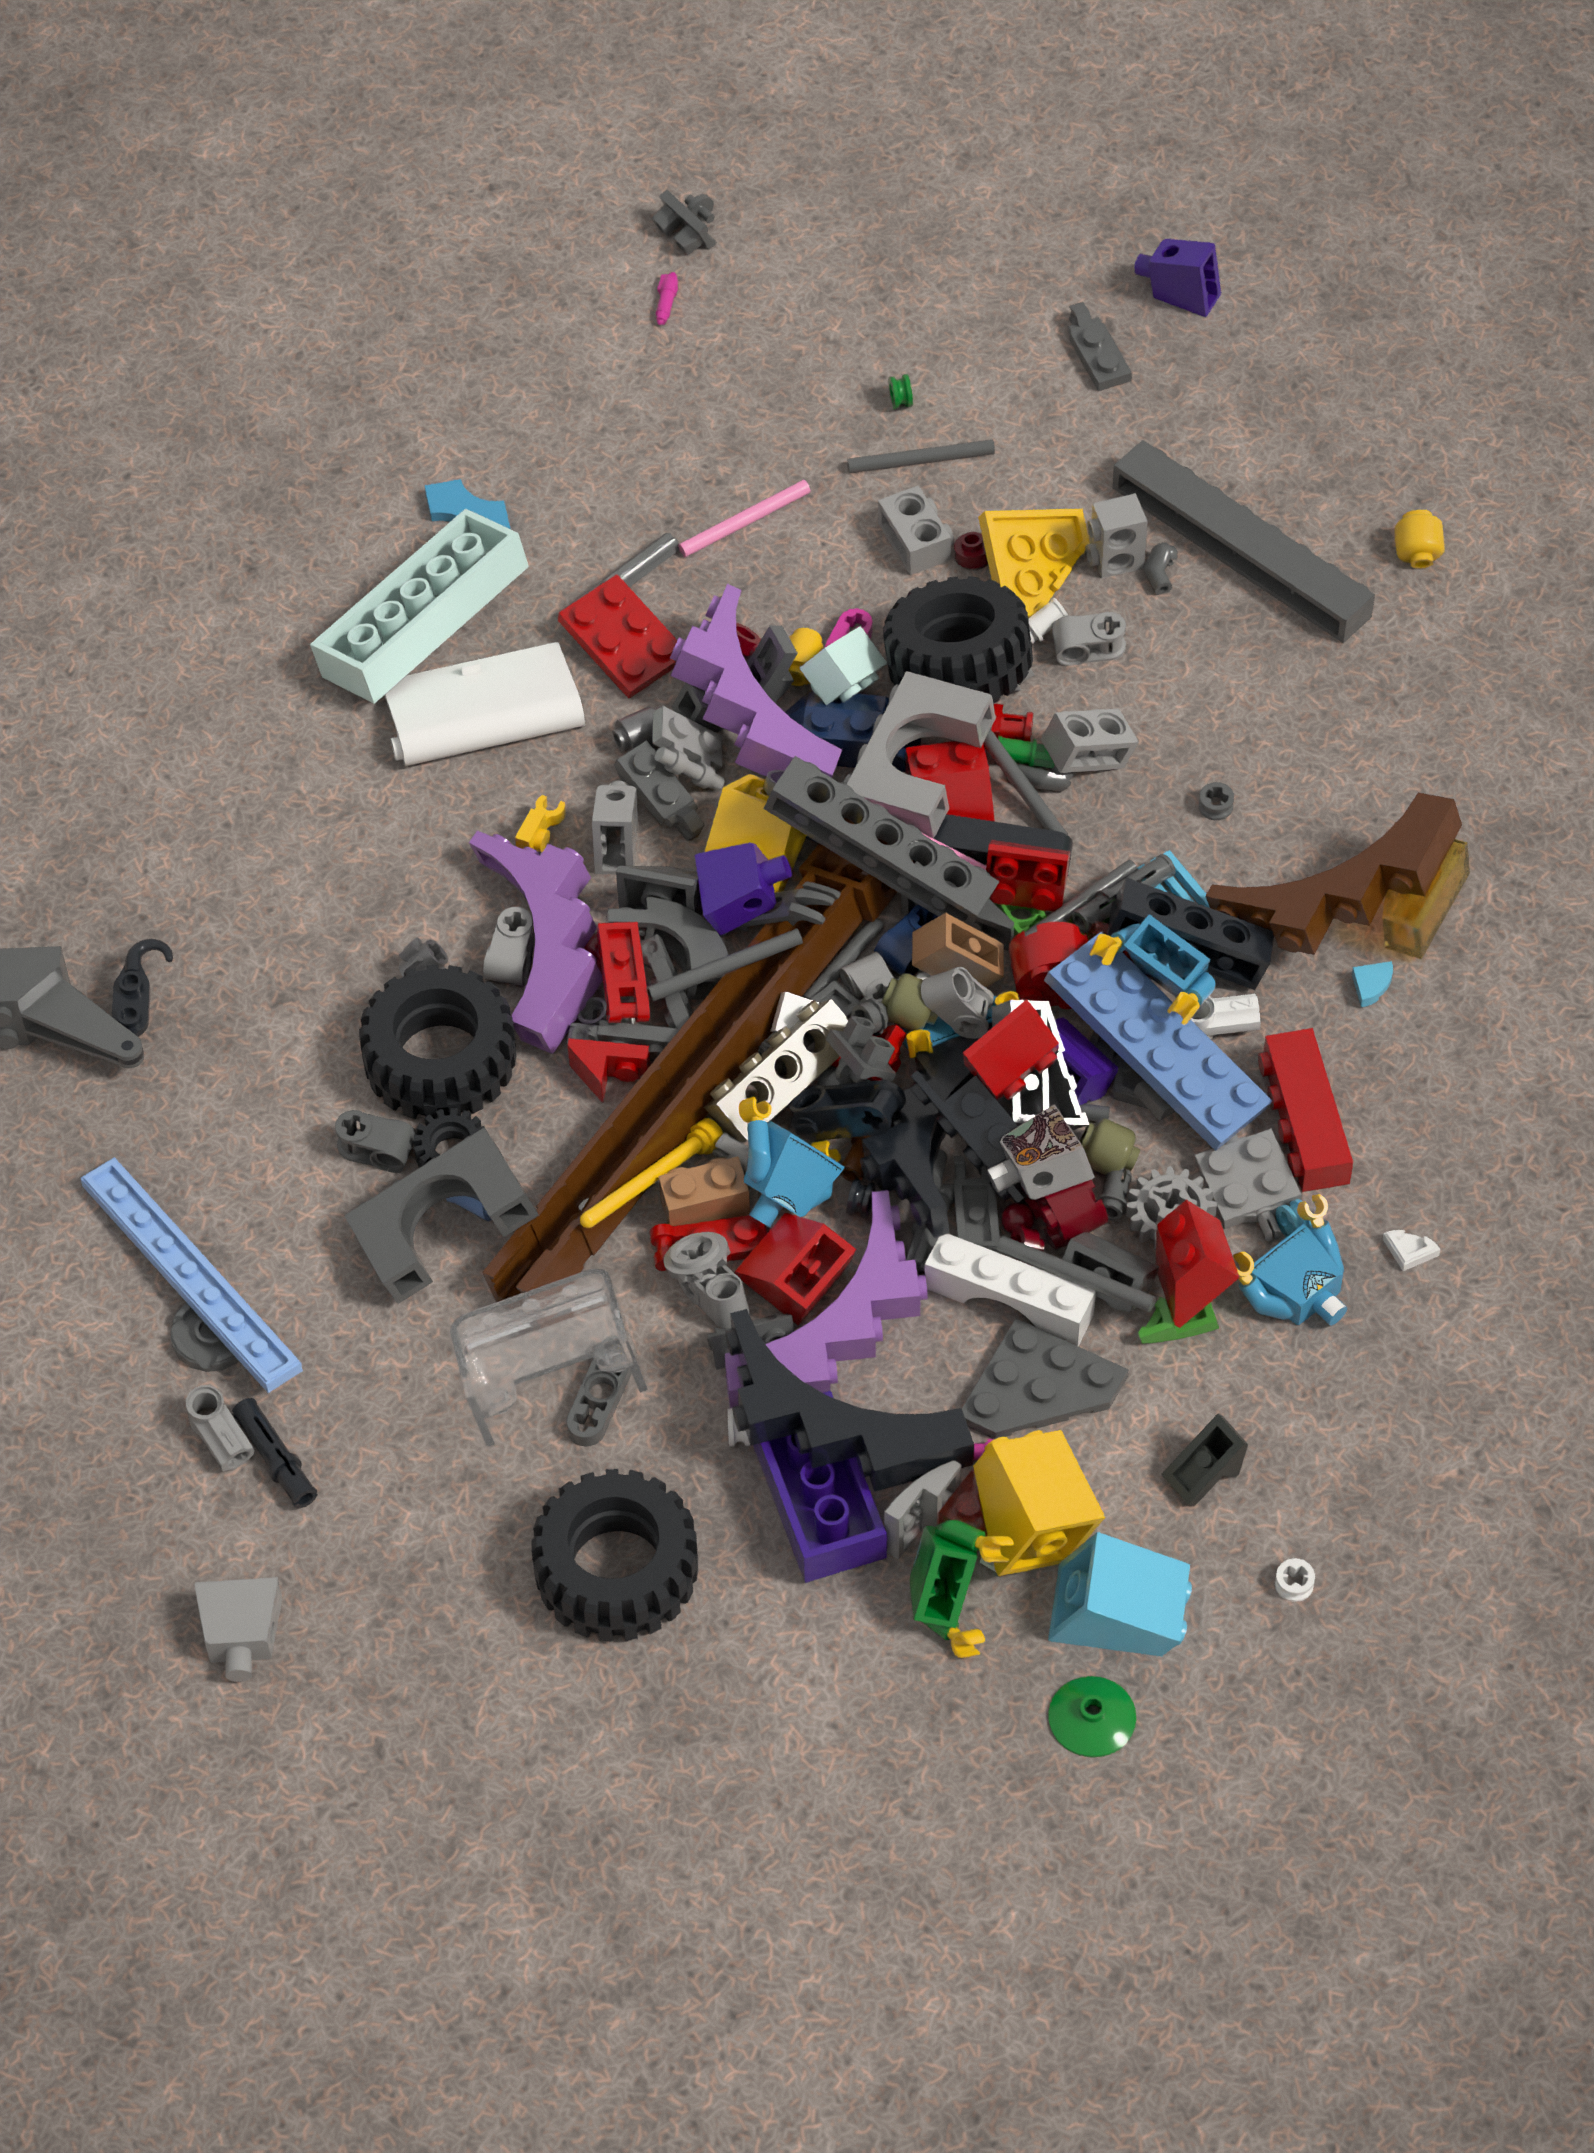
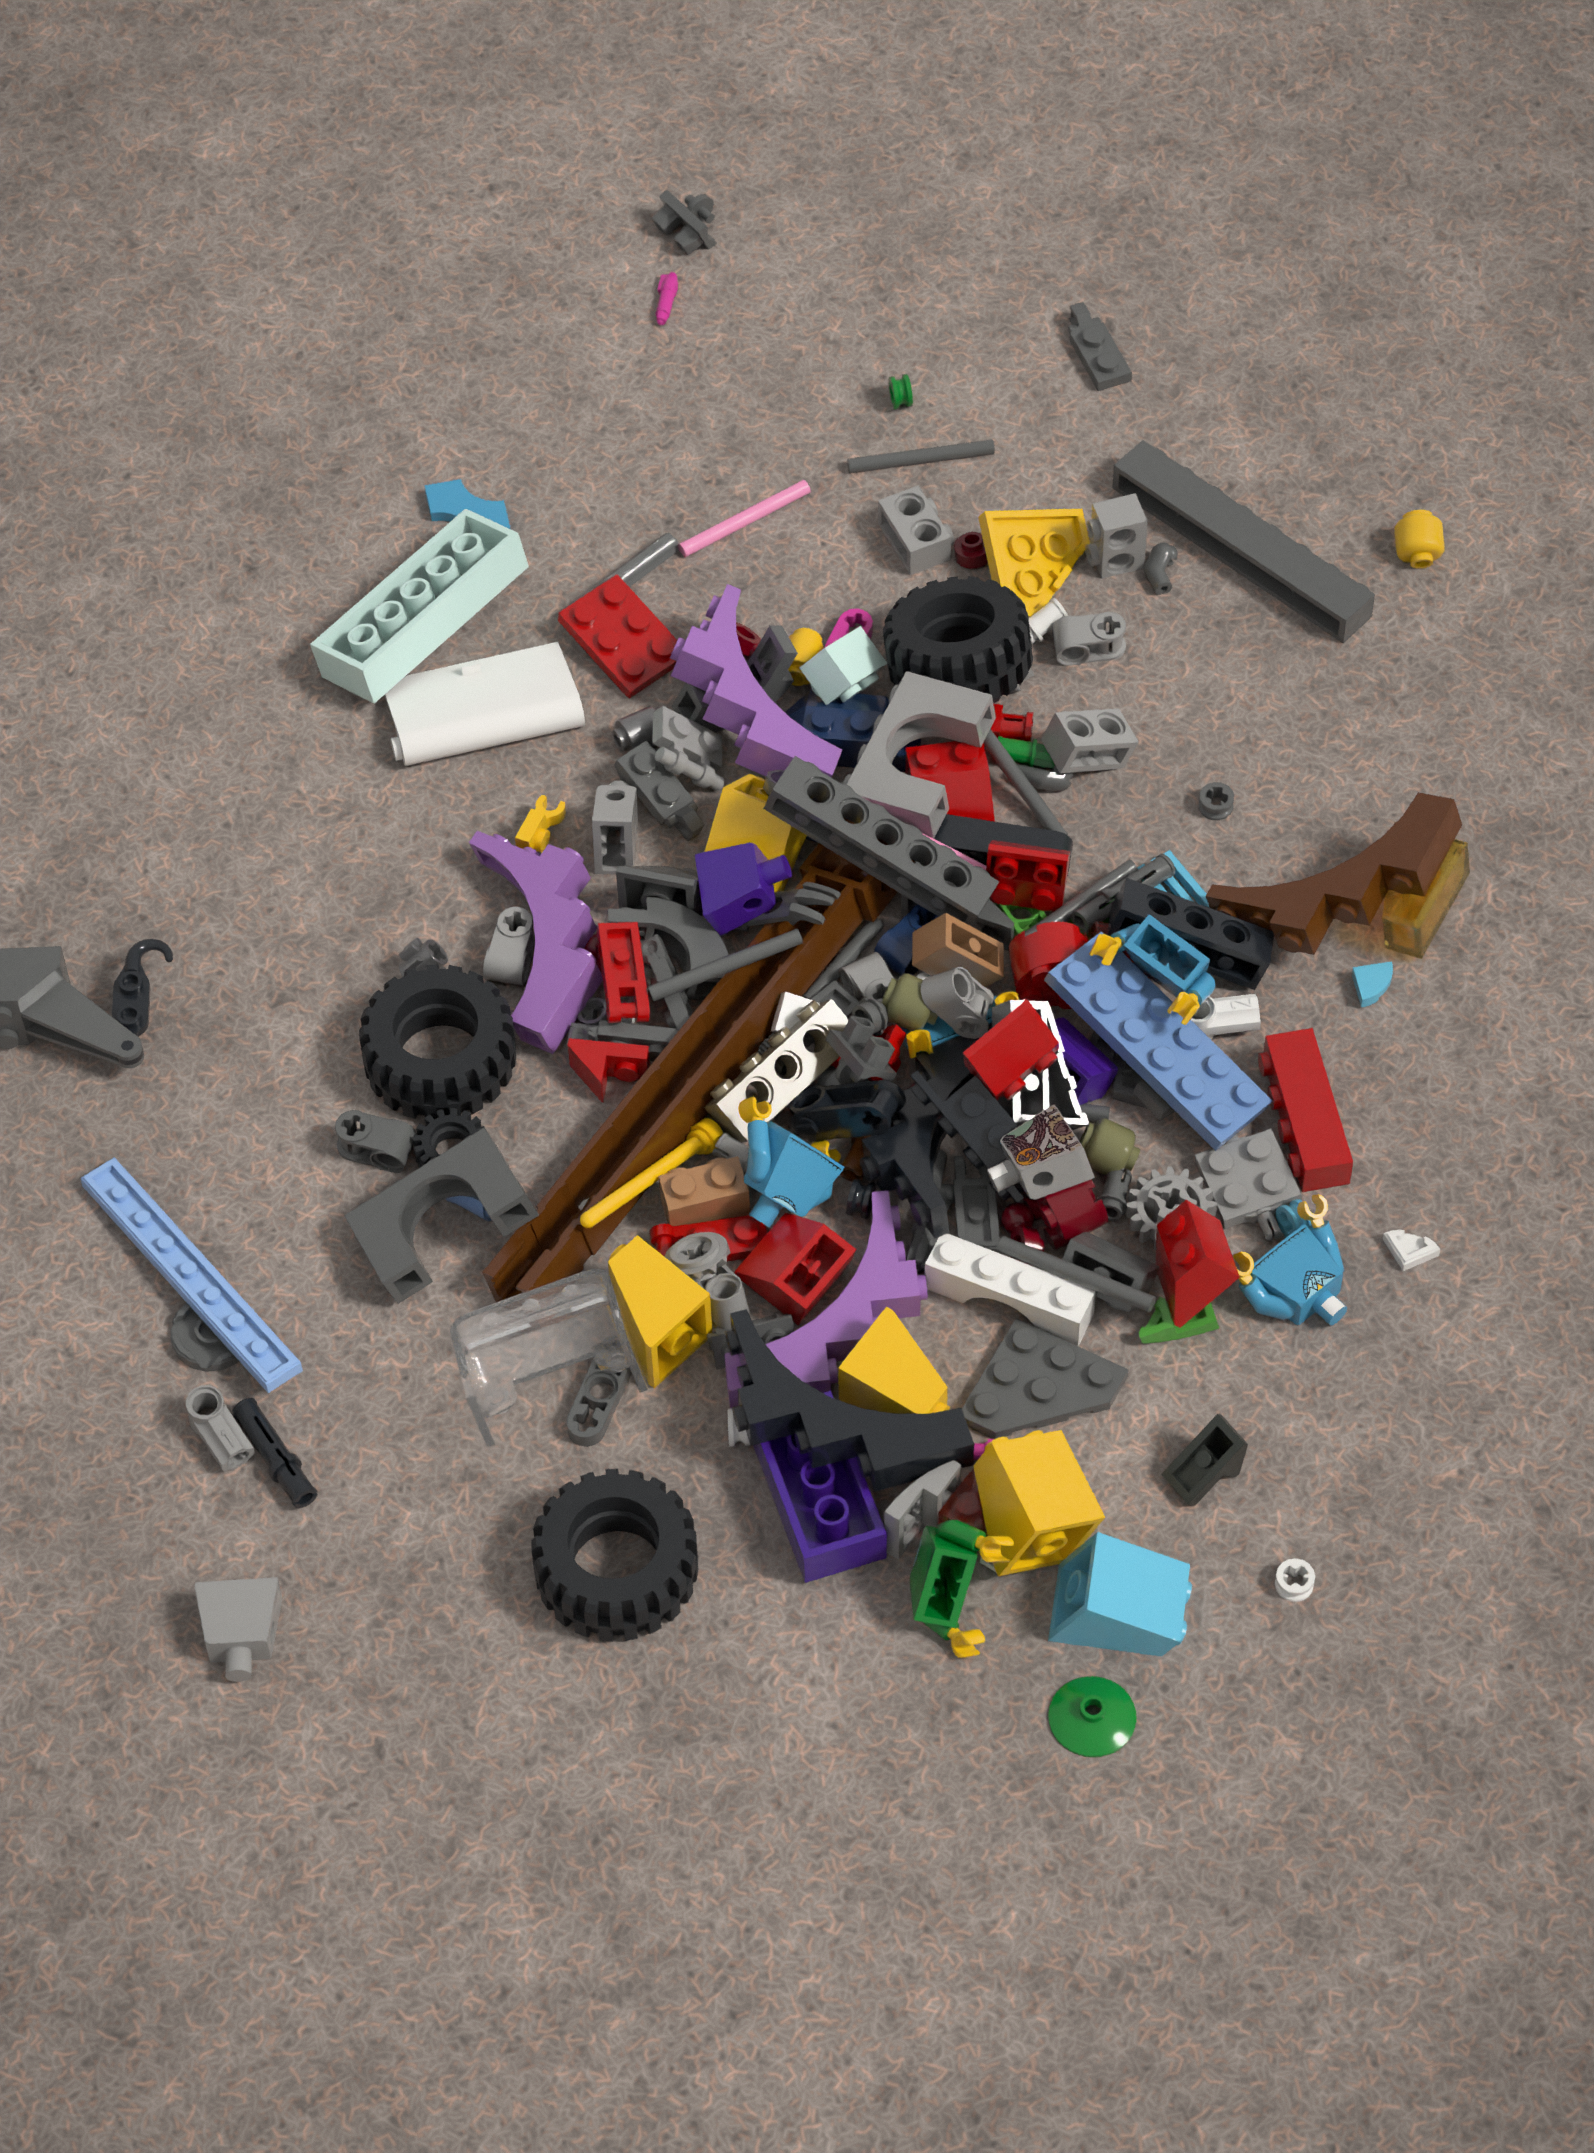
dark purple torso [1134,239,1221,317] -> none
none -> yellow slope [608,1235,712,1389]
none -> yellow slope [838,1307,950,1414]

